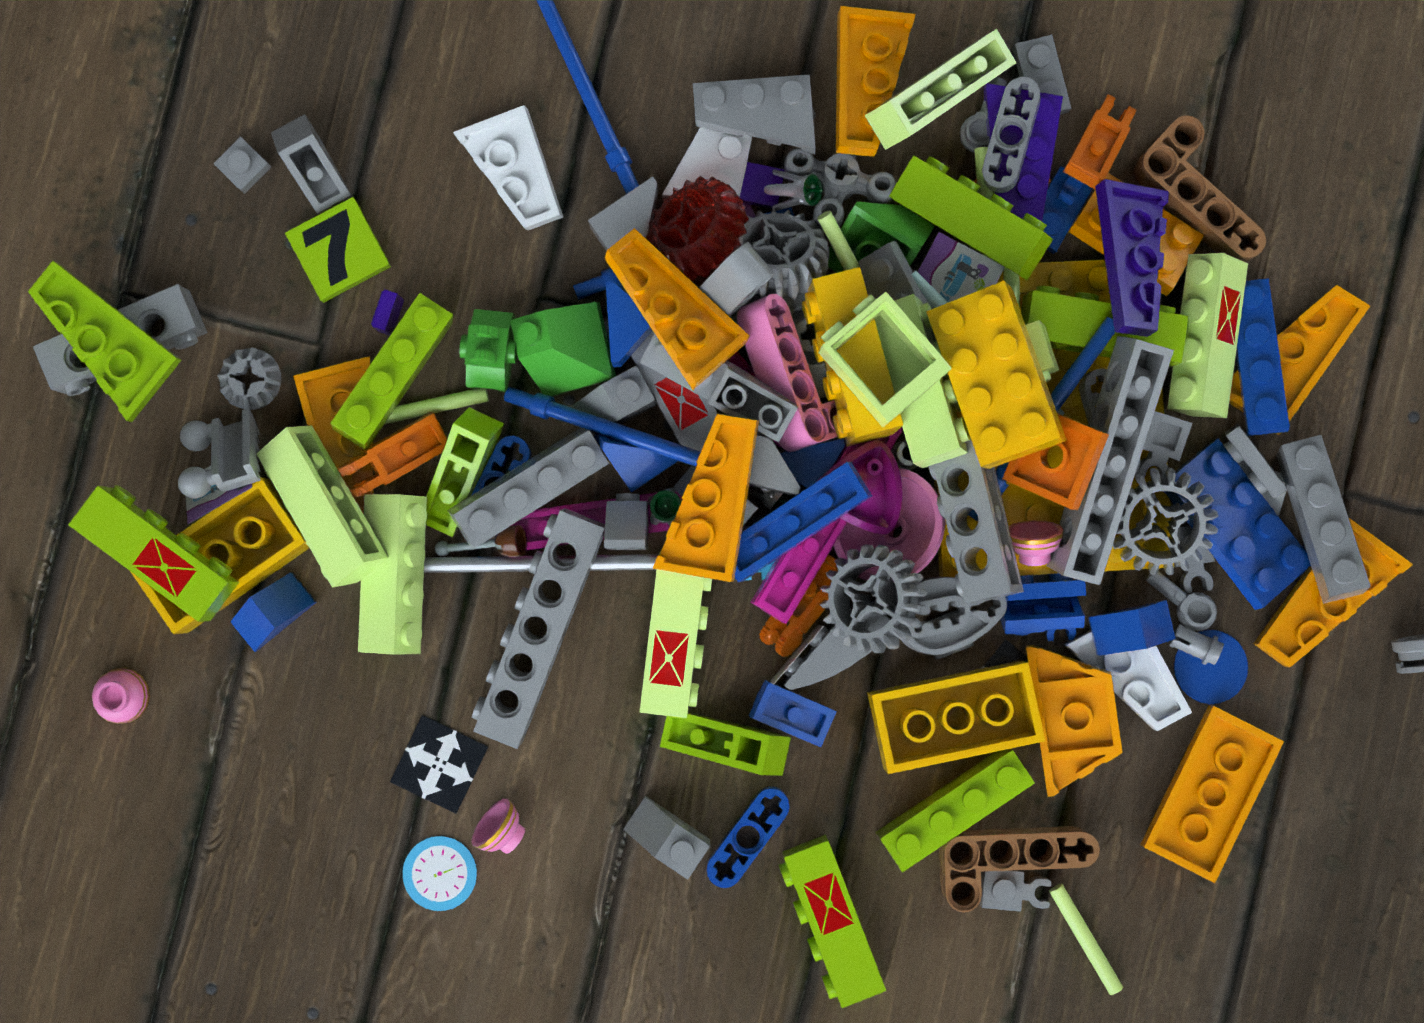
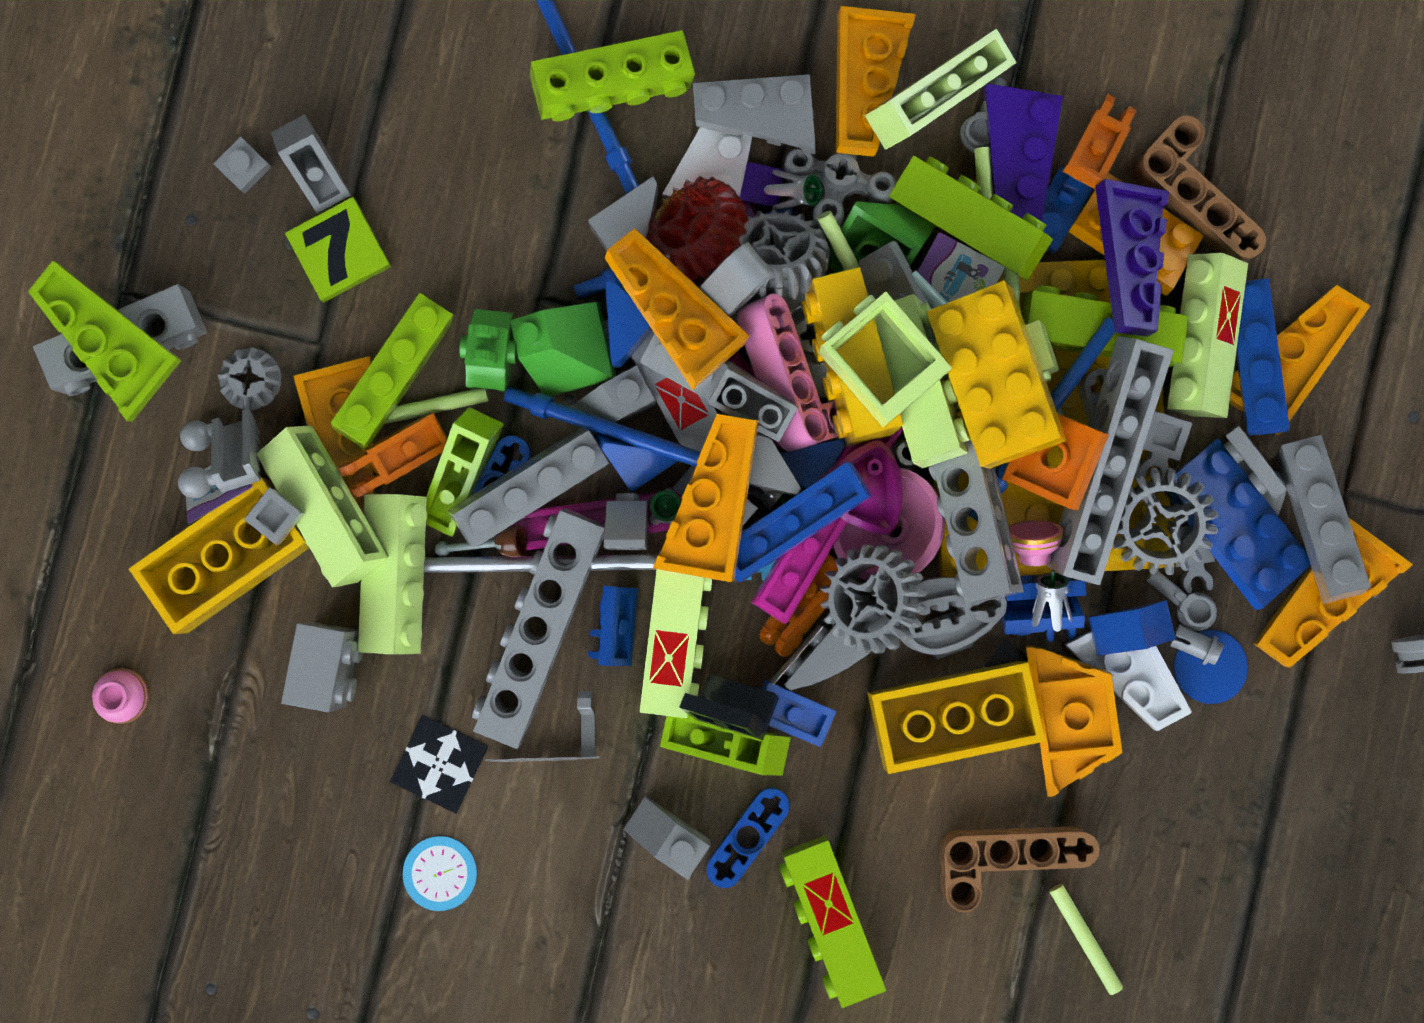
lime brick [68,485,239,622] -> none
blue slope [230,572,317,652] -> none
dark purple tile [371,289,404,336] -> none
white wing [453,105,563,230] -> none
bright pink piece [471,799,525,854] -> none
lime brick [876,749,1035,873] -> none
light grey plate [980,870,1051,912] -> none
light grey beam [982,77,1041,193] -> none
light grey plate [1012,35,1071,115] -> none
light orange plate [1140,705,1284,883] -> none
none -> light grey plate [244,488,305,545]
none -> light grey brick [281,622,363,712]
none -> light grey piece [485,691,600,762]
none -> lime brick [530,30,695,122]
none -> blue plate [588,586,638,666]
none -> black panel [679,675,779,741]
none -> flat silver piece [1032,570,1073,632]

